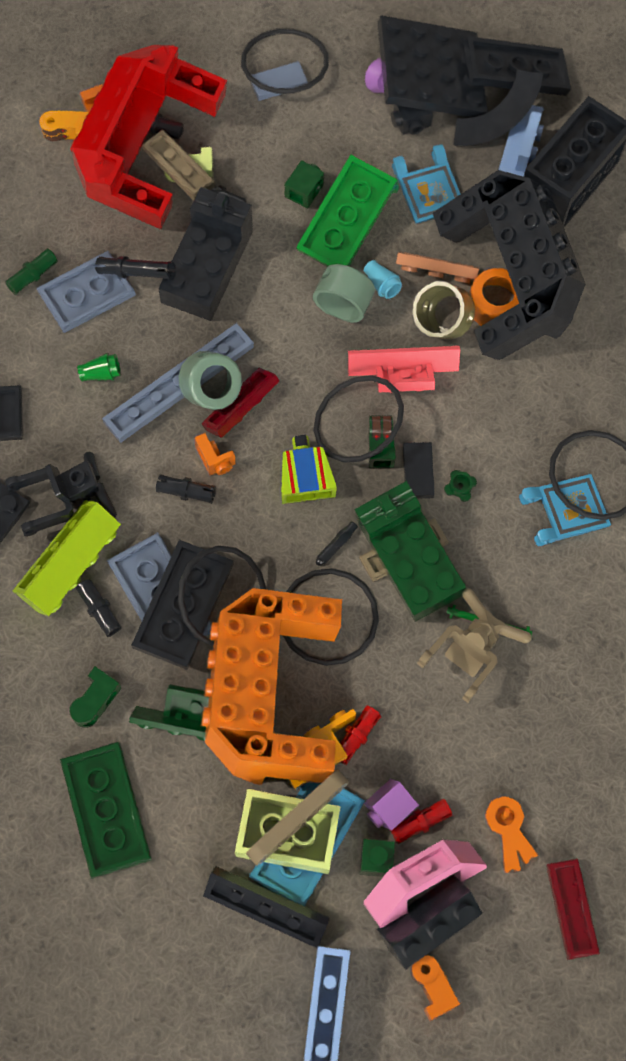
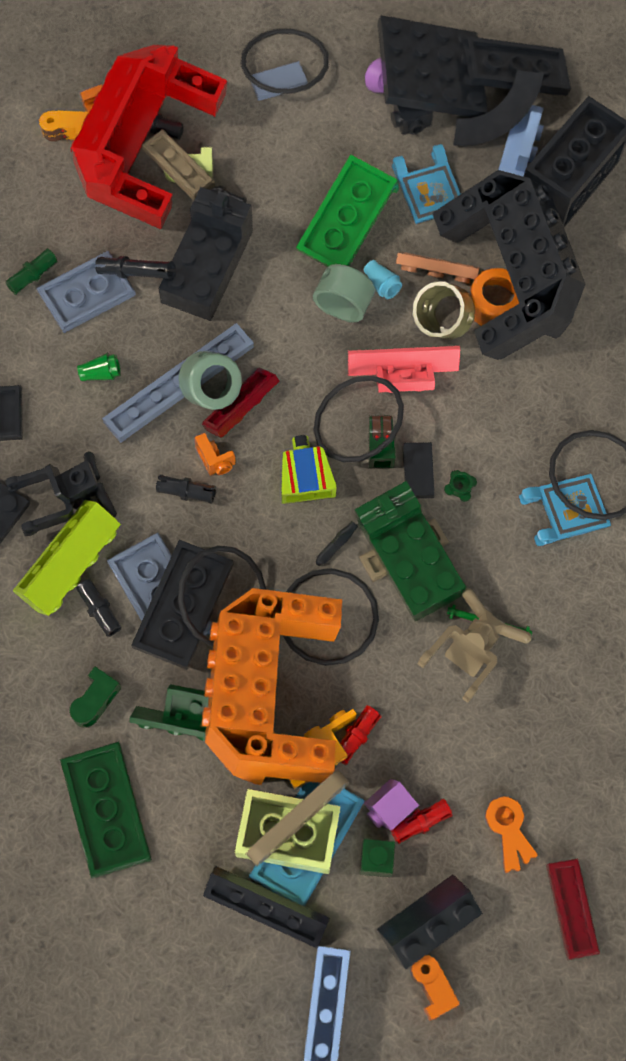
dark green brick [285,160,324,209] -> none
bright pink slope [364,840,487,928] -> none

